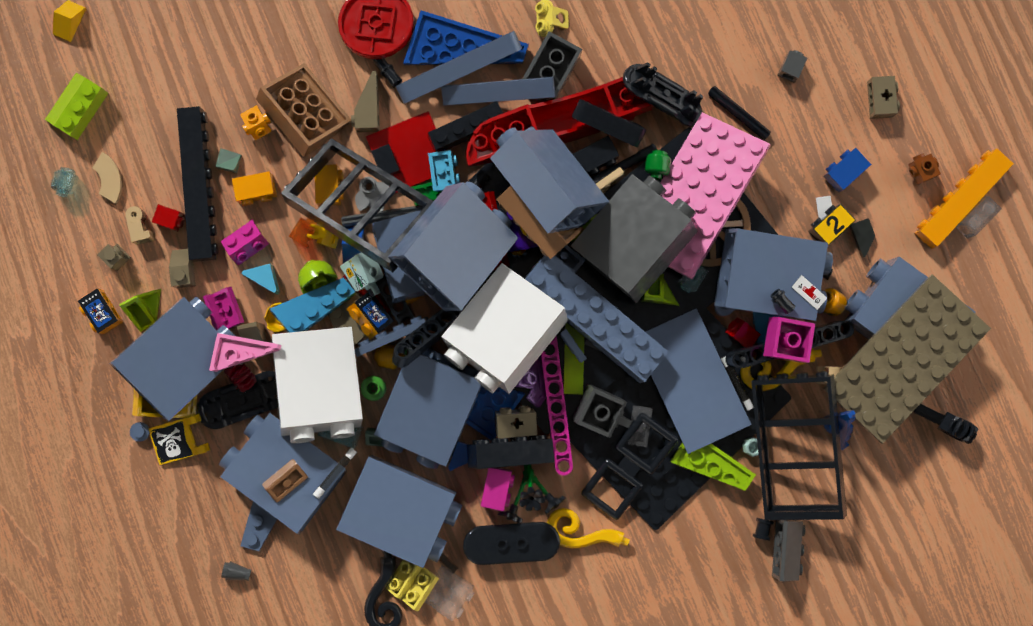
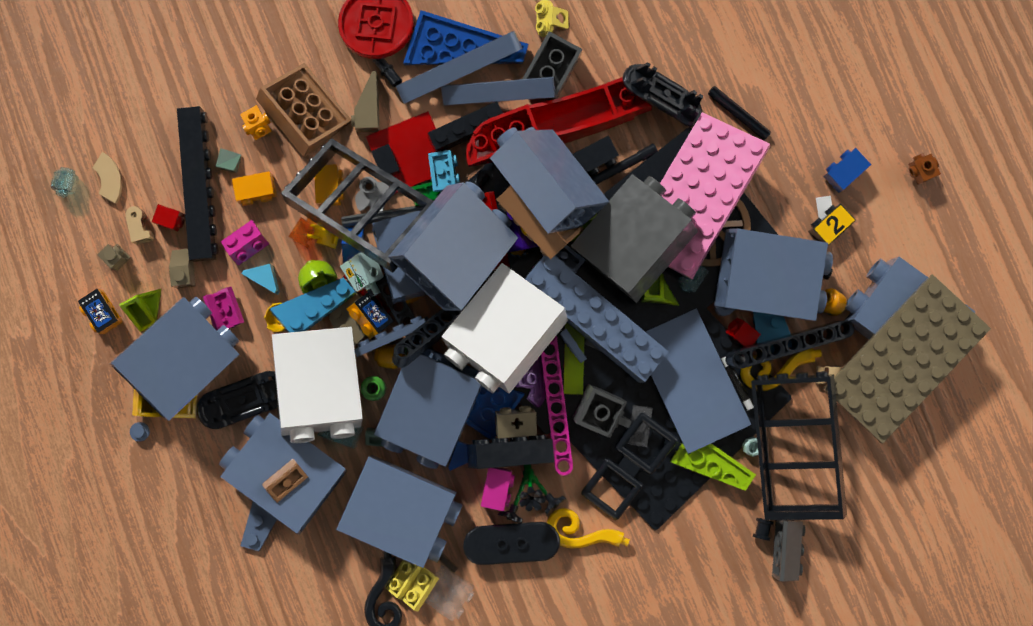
lime slope [45,73,109,140] -> none
yellow slope [53,0,86,42] -> none
flag [148,414,210,465] -> none
bright pink wing [209,333,282,372] -> none
dark grey cone [221,561,251,581] -> none
dark red gear [224,363,257,392] -> none
dark tan slope [237,322,267,342] -> none
clear smoke bar [313,447,357,499] -> none
black beam [571,99,647,148] -> none
tan tile [596,167,624,194] -> none
green head [645,150,671,180] -> none
dark pink brick [763,317,815,363] -> none
black pin [770,289,796,314] -> none
dark grey brick [777,50,807,83] -> none
white sticker [792,275,827,310] -> none
blue wing [824,410,856,450] -> none
pearl dark grey tile [850,218,875,258] -> none
dark tan brick [867,76,900,119] -> none
light orange brick [914,148,1014,249] -> none
black gear [914,404,979,444] -> none
clear brick [956,195,1002,239] -> none

